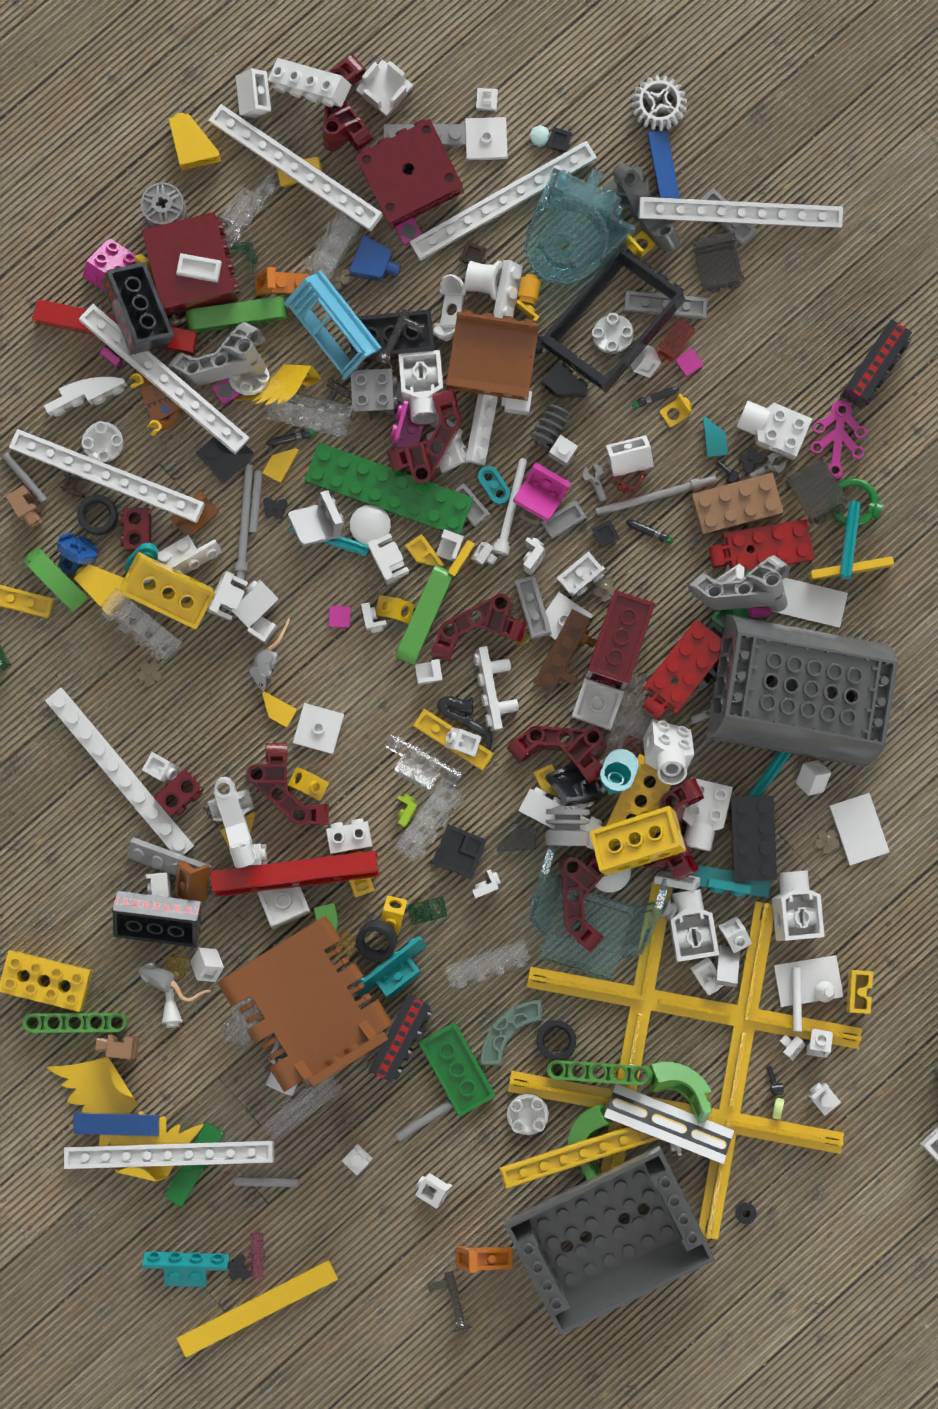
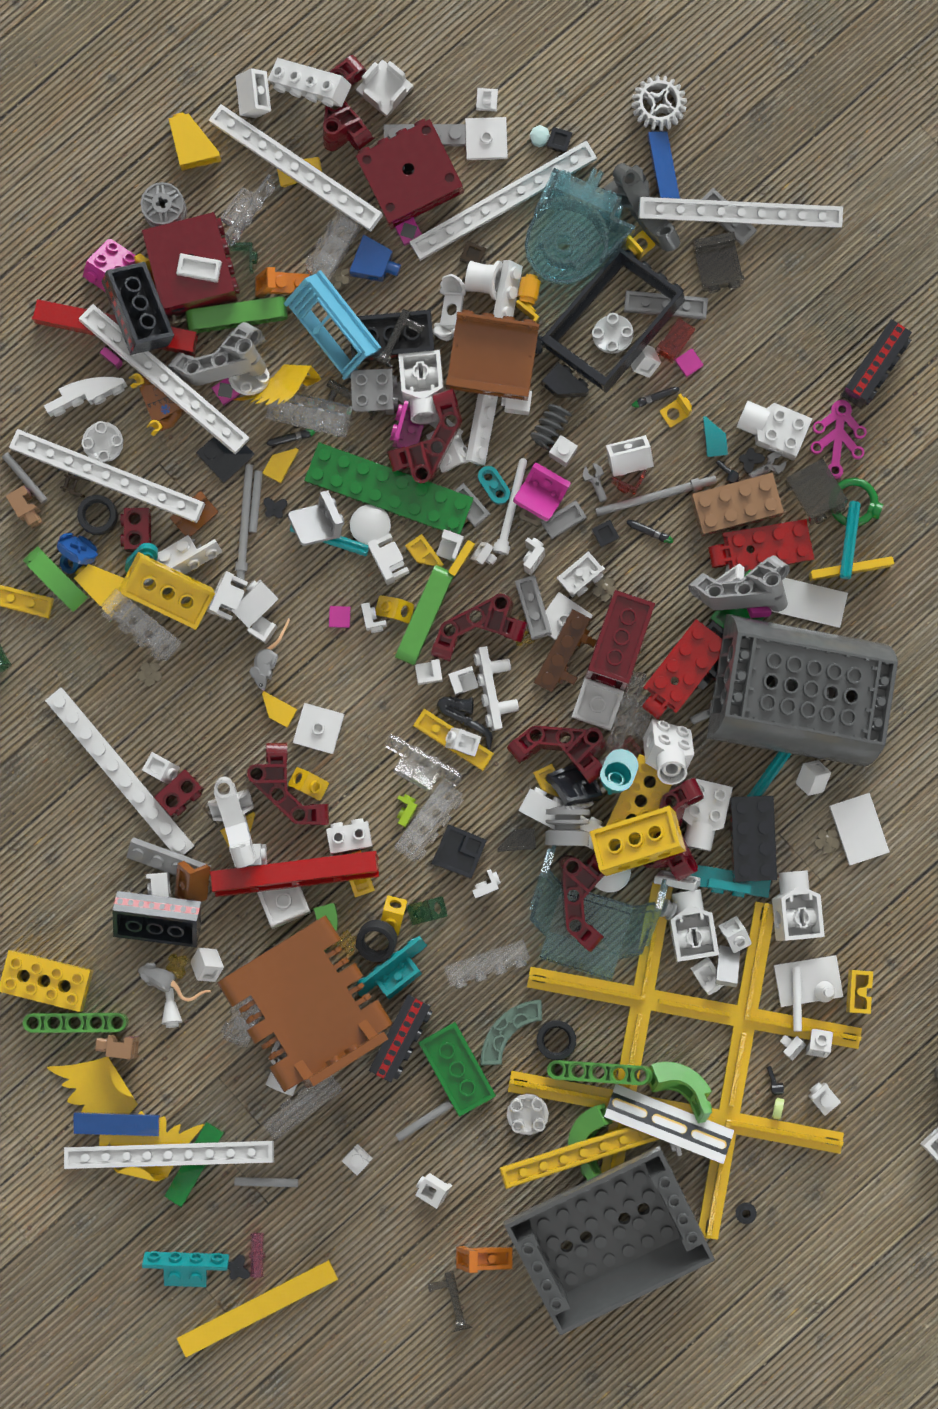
none -> white panel [448,666,478,696]

